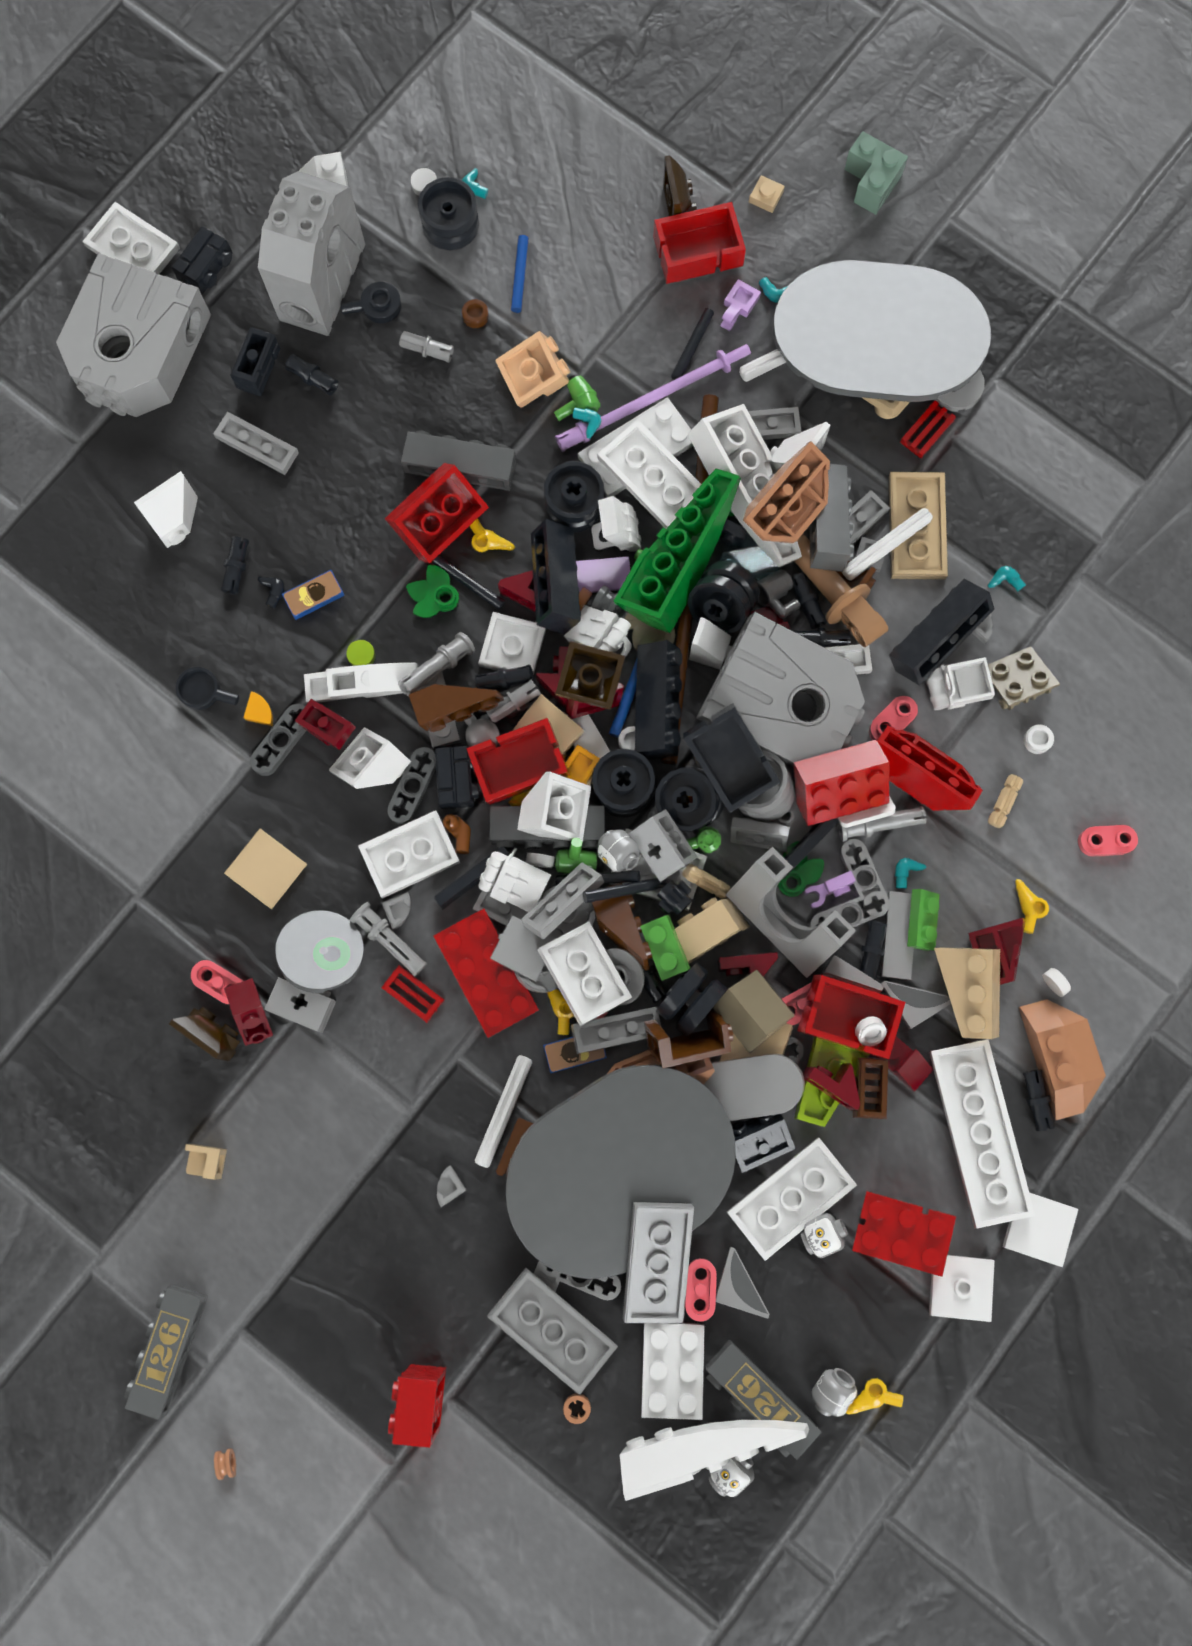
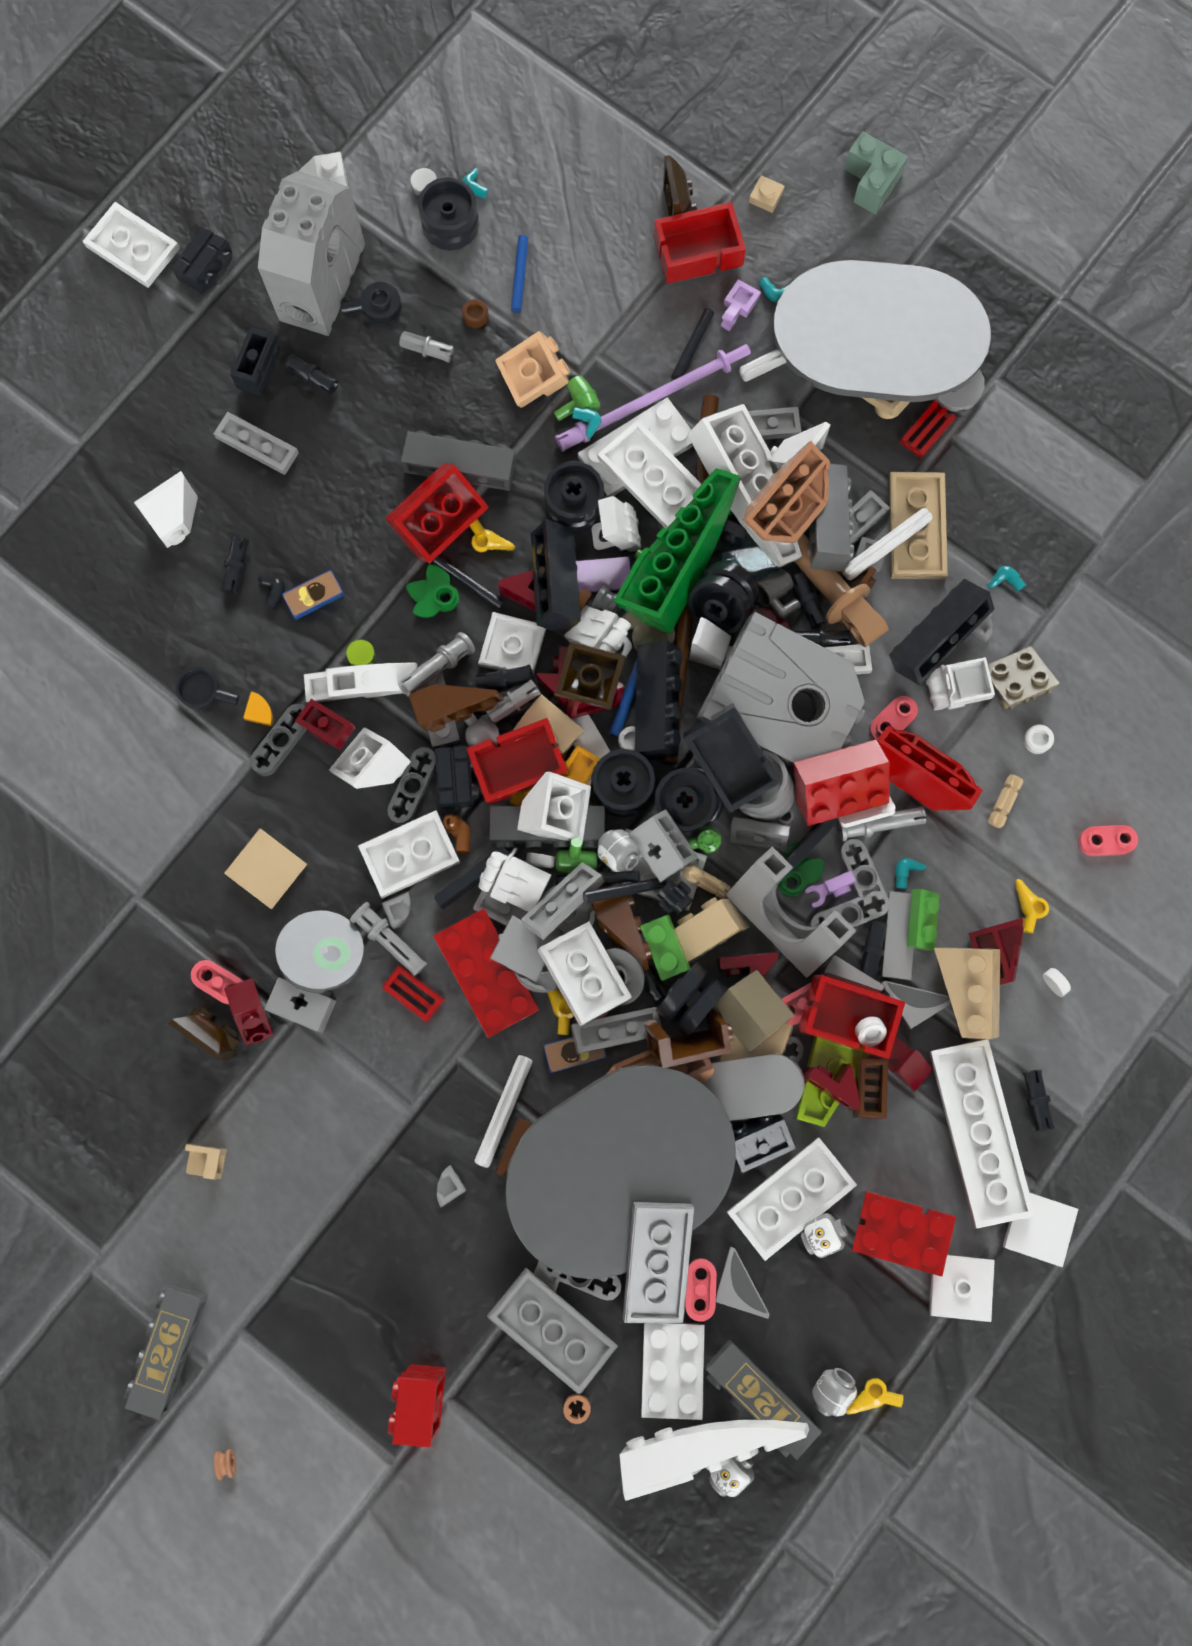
light grey piece [56,253,211,417] -> none
nougat wedge [1018,999,1106,1120] -> none

